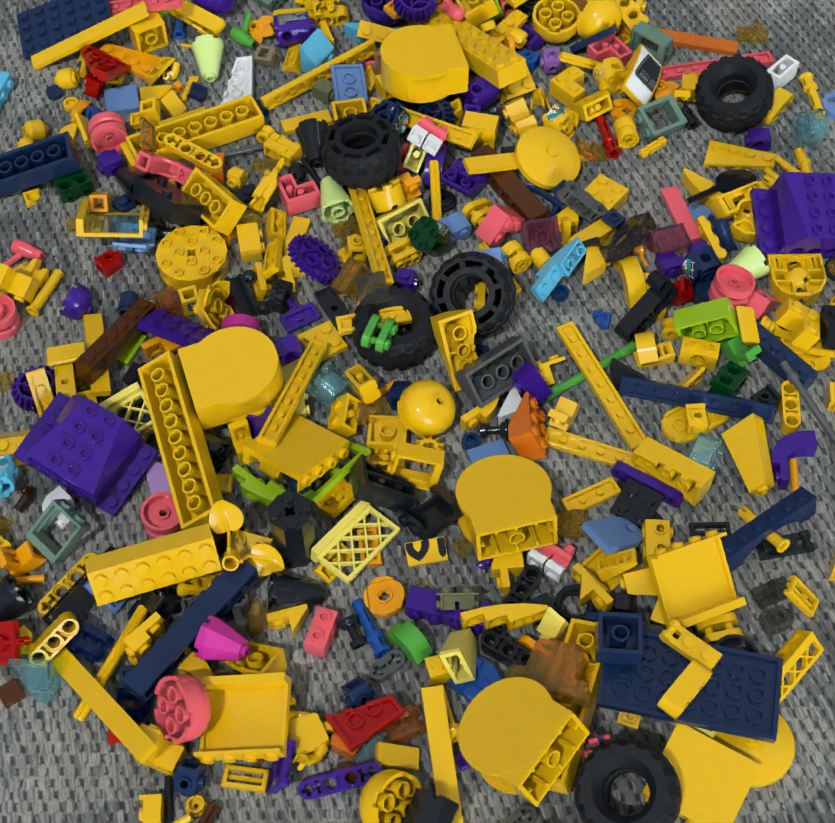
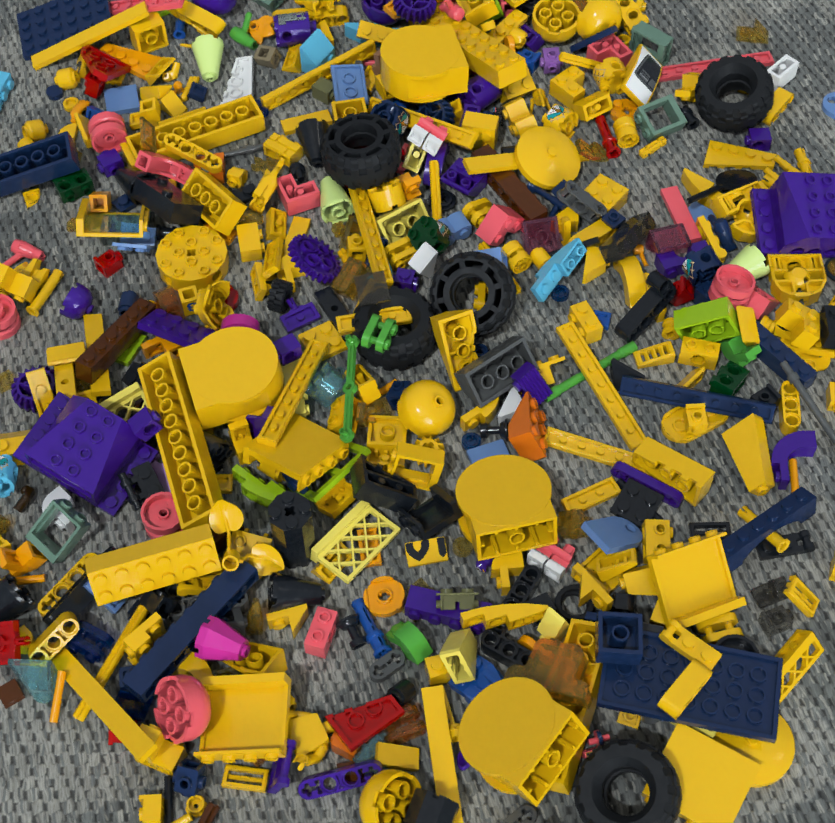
black gear [224,269,270,316] -> none
yellow wheel [256,125,276,143] -> none
black bar [300,157,321,190] -> none
dark blue brick [341,676,376,709] -> none
yellow brick [548,396,581,432] -> none
orange tile [616,25,739,56] -> none
yellow brick [634,330,659,364] -> none
light orange plate [654,79,681,102] -> none
clear light blue brick [689,432,724,471] -> none
clear light blue brick [792,108,830,146] -> none
yellow pin [798,72,825,117] -> none
none -> light orange piece [49,670,66,723]
none -> black plate [118,461,165,511]
none -> dark purple brick [127,406,164,442]
none -> bright green piece [339,334,360,443]
none -> black brick [386,679,416,707]
none -> white slope [408,242,438,278]
none -> yellow brick [567,300,603,344]

